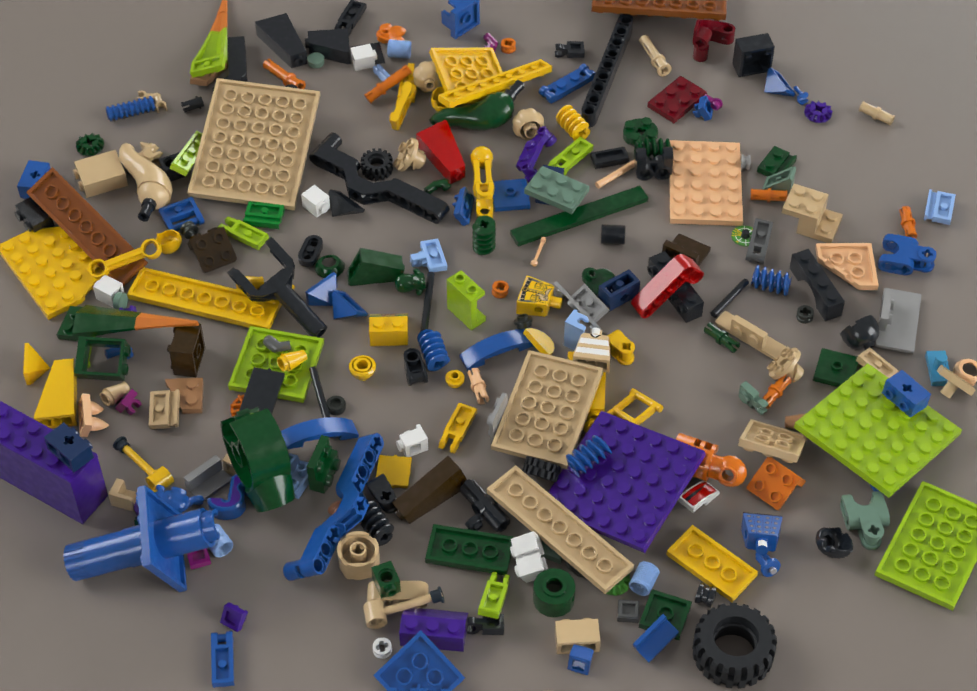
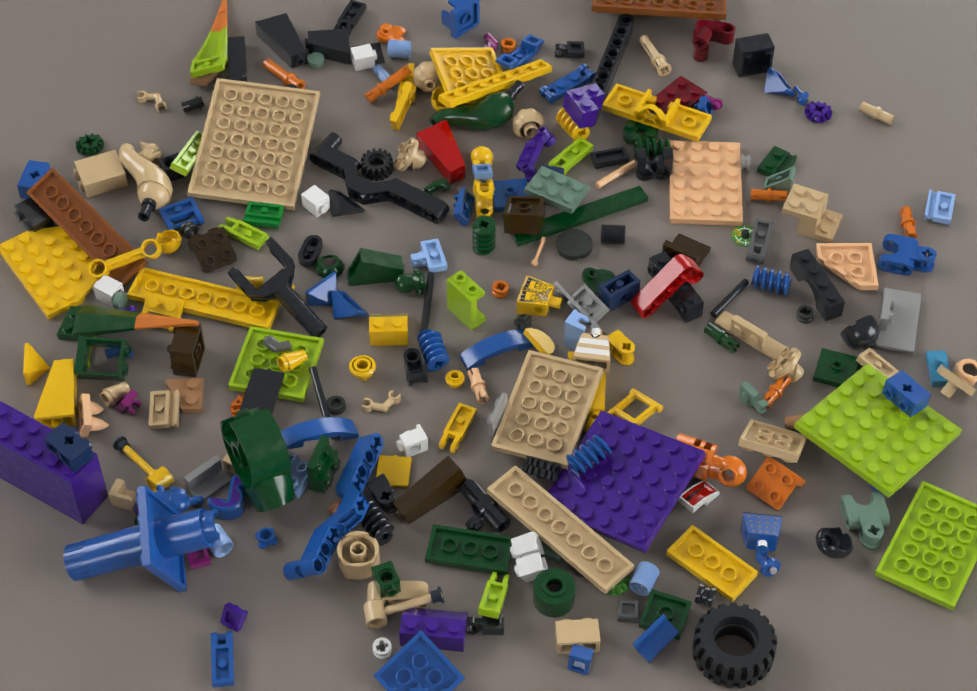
blue piece [106,96,156,122] -> none
none -> yellow plate [142,292,185,333]
none -> blue plate [255,527,278,549]
none -> tan arm [361,390,401,413]
none -> medium blue plate [472,163,493,181]
none -> blue slope [495,34,544,69]
none -> dark brown container [503,196,546,236]
none -> pearl dark grey tile [556,229,593,261]
none -> dark purple brick [563,83,605,129]
none -> yellow plate [602,83,712,142]

